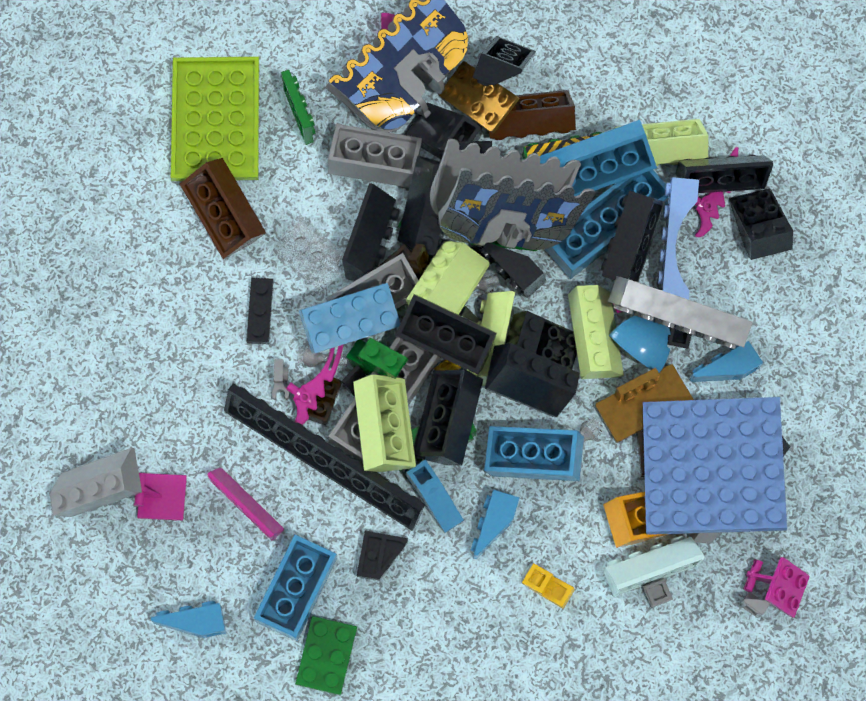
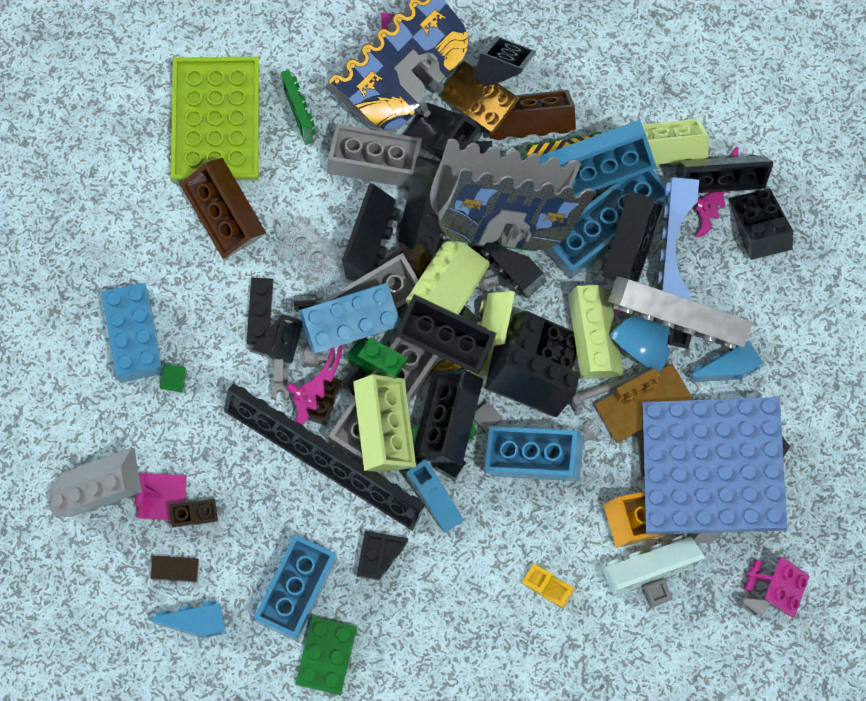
dark pink slope [207,468,284,541] -> none
dark azure slope [470,490,520,559] -> none
none -> dark azure brick [101,283,163,383]
none -> dark brown tile [150,556,199,583]
none -> green slope [160,364,187,393]
none -> dark brown slope [169,499,218,528]
none -> black wing [250,314,303,364]
none -> black slope [294,294,317,312]
none -> black slope [436,460,466,481]
none -> light grey tile [474,401,503,433]
none -> light grey piece [570,369,651,415]

